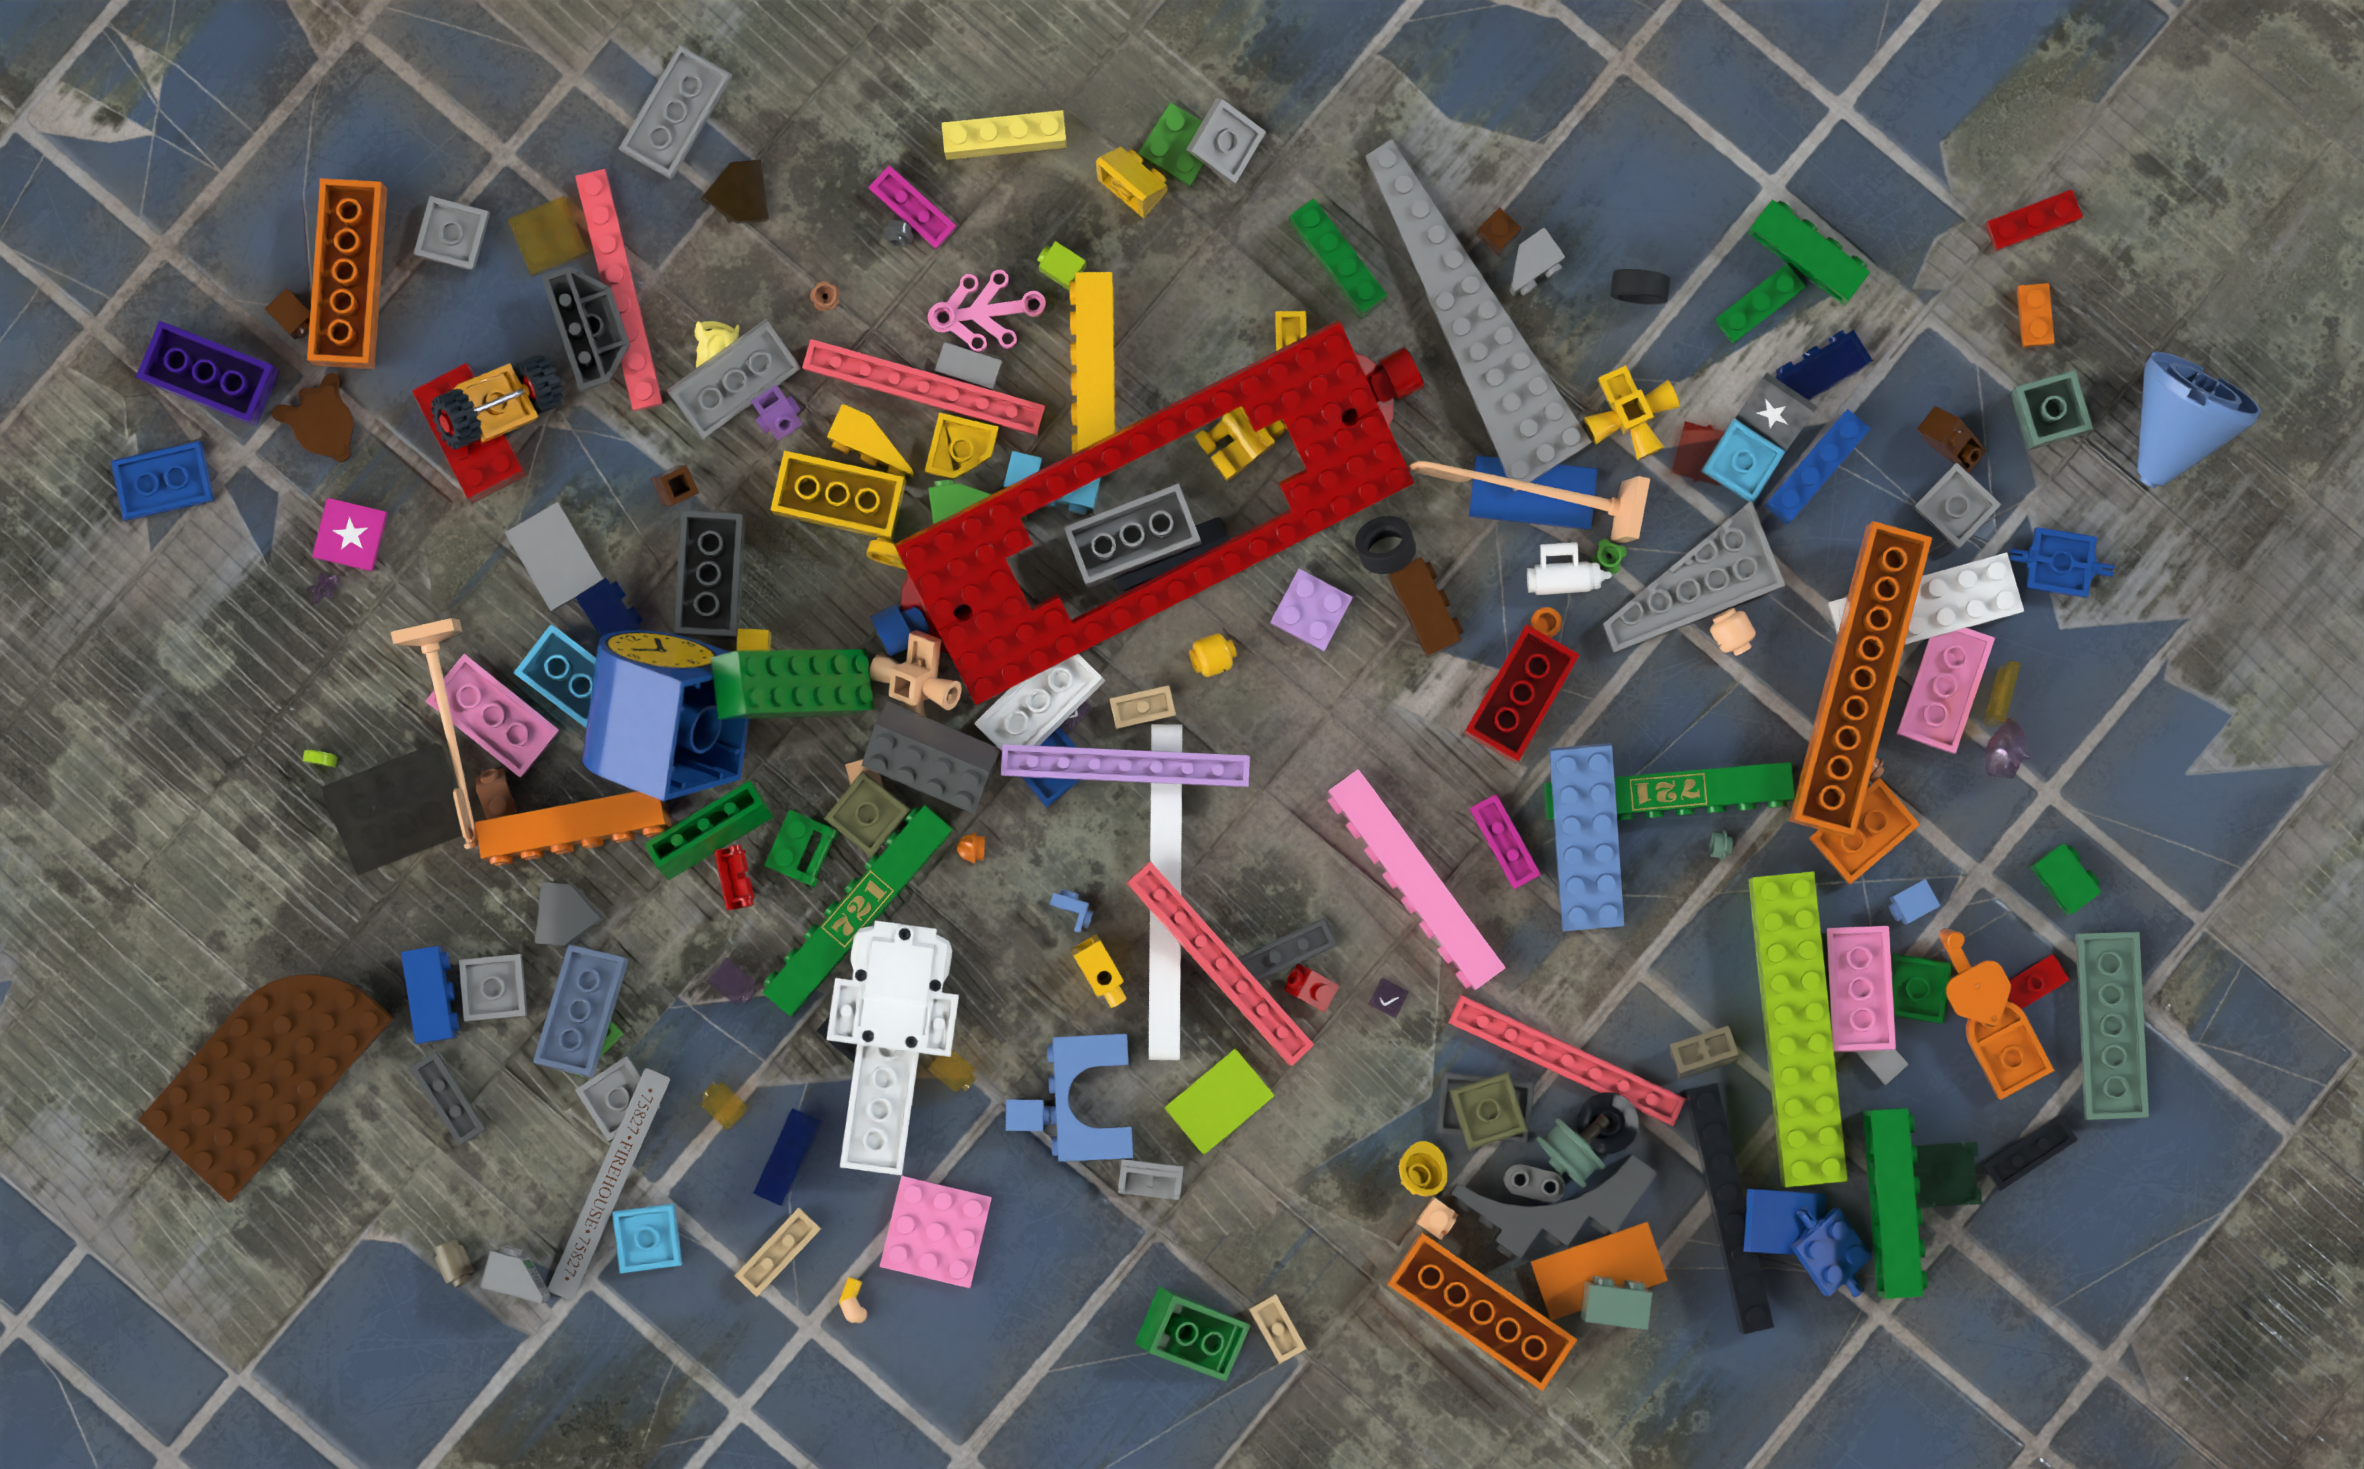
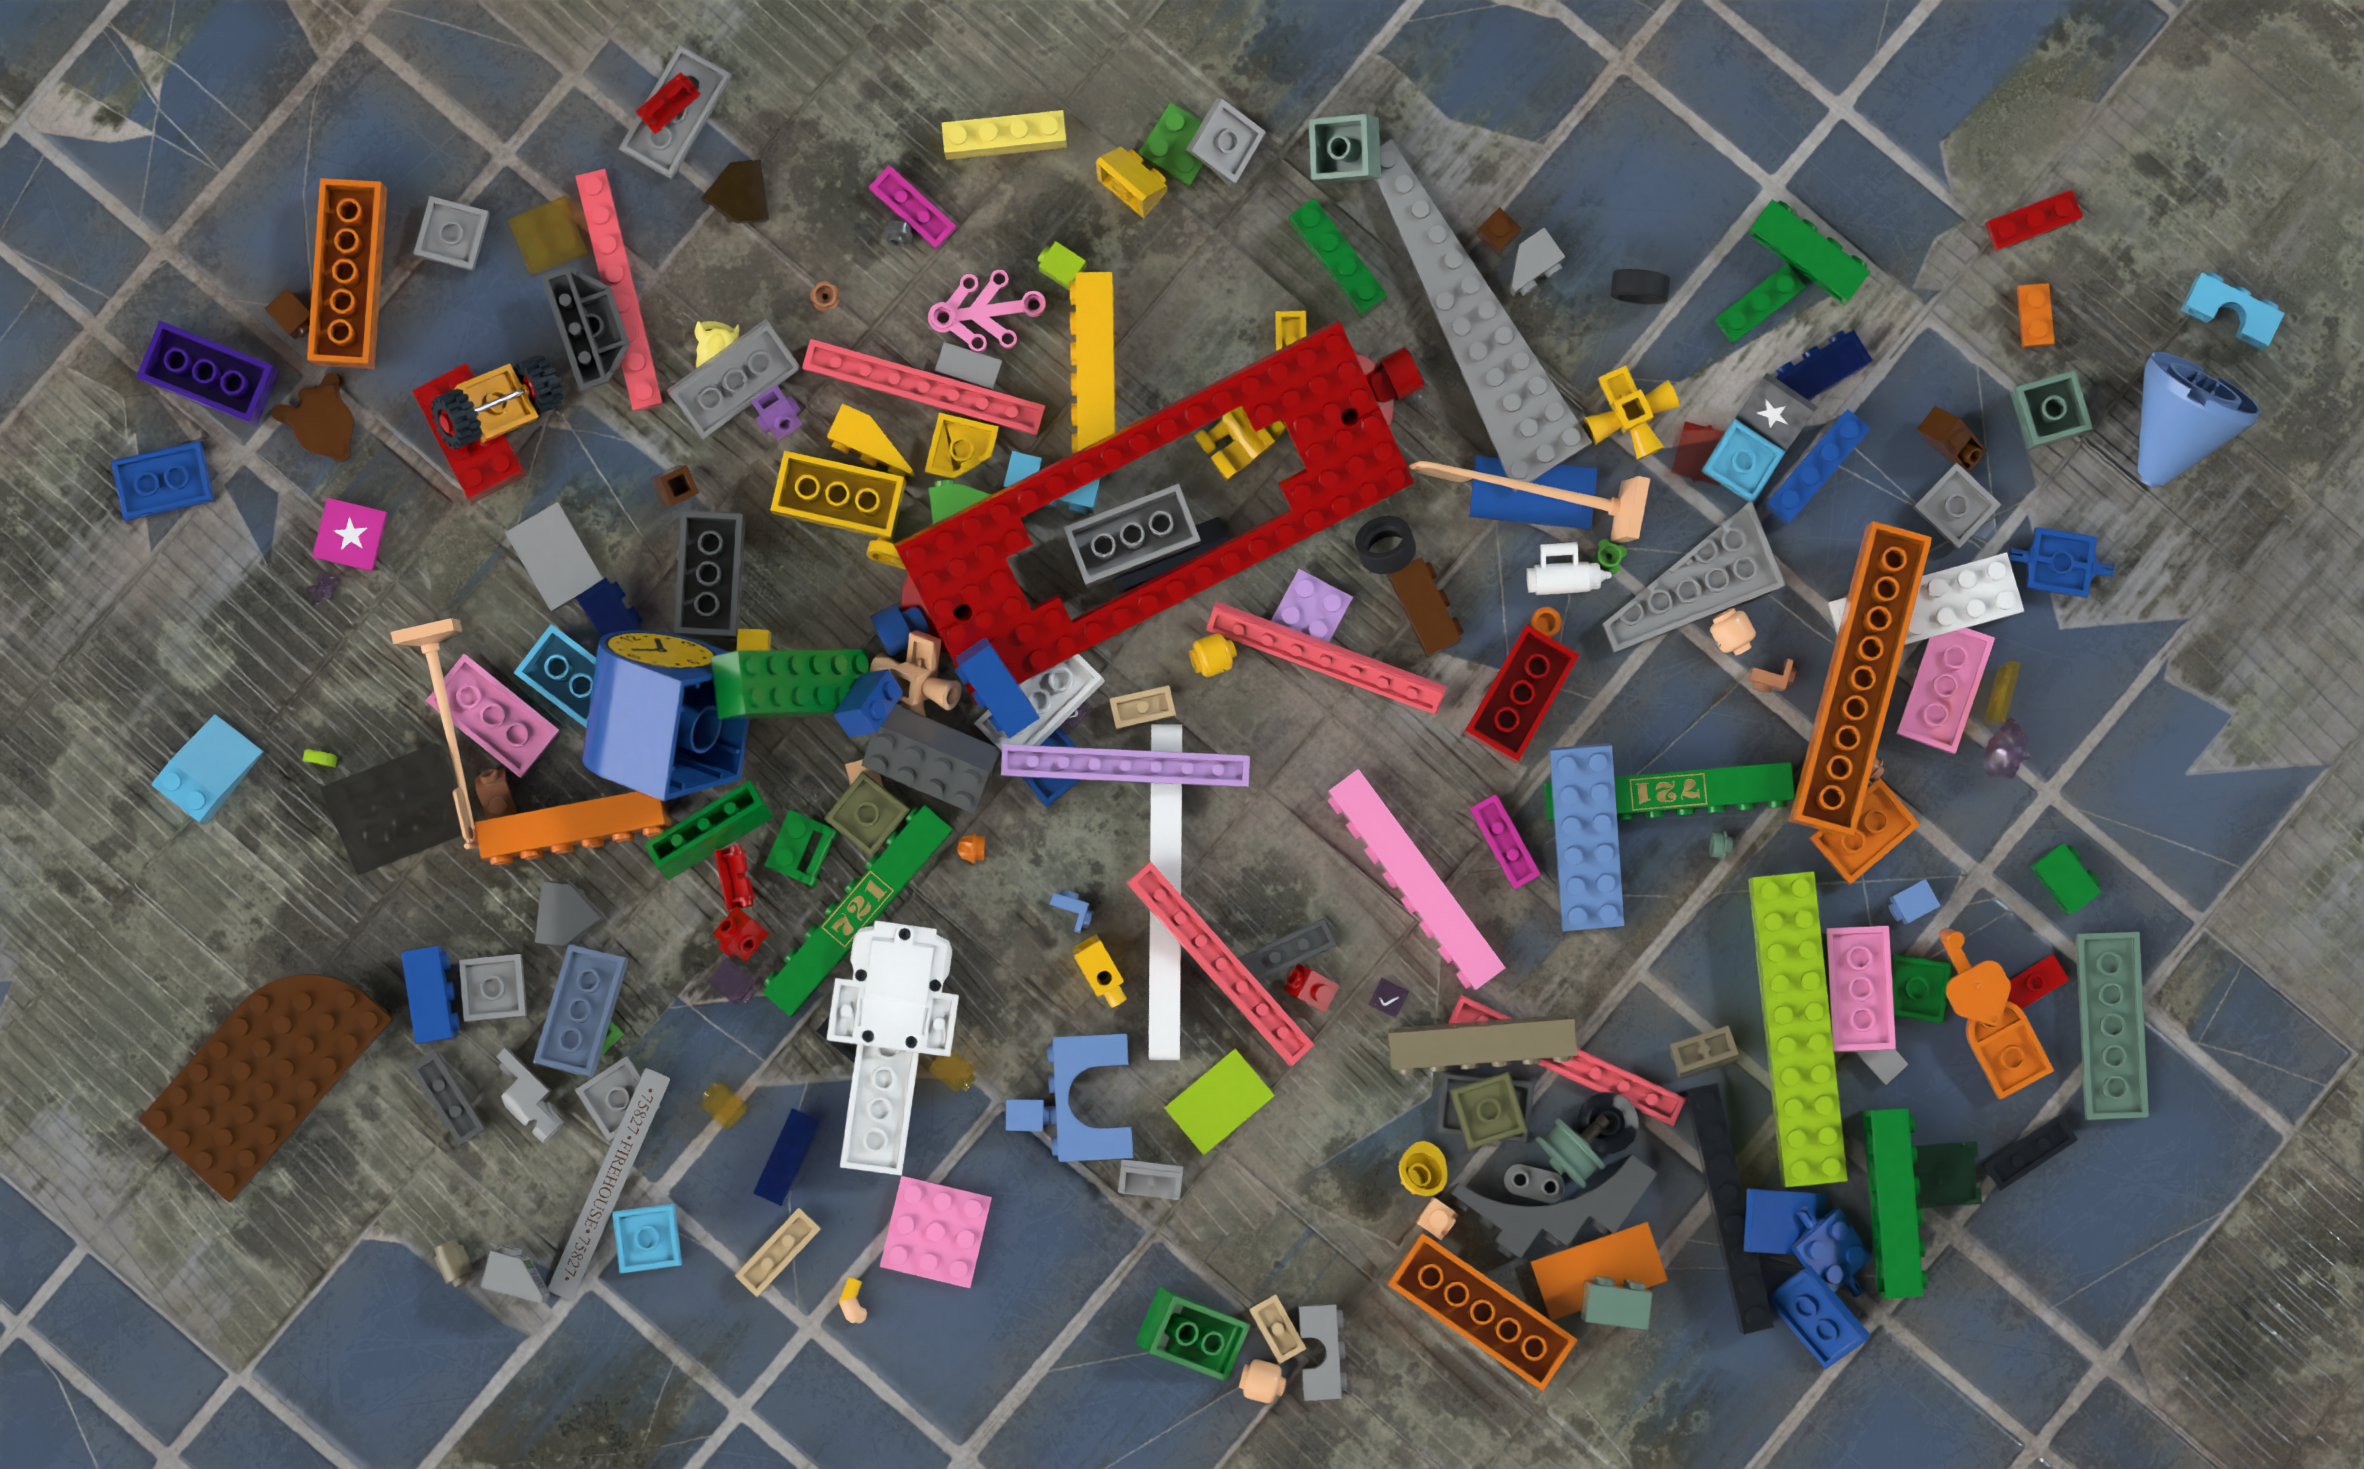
none -> medium azure slope [151,714,264,824]
none -> light grey plate [496,1048,564,1143]
none -> red hinge [635,72,701,135]
none -> red brick [713,906,769,962]
none -> blue brick [833,669,904,737]
none -> blue brick [955,637,1040,739]
none -> coral tile [1206,601,1447,715]
none -> light nougat head [1239,1359,1286,1404]
none -> light grey arch [1298,1303,1347,1401]
none -> sand green brick [1309,114,1381,184]
none -> dark tan brick [1388,1014,1578,1074]
none -> nougat bracket [1746,658,1796,693]
none -> blue tile [1767,1264,1871,1369]
none -> medium azure arch [2180,272,2285,350]

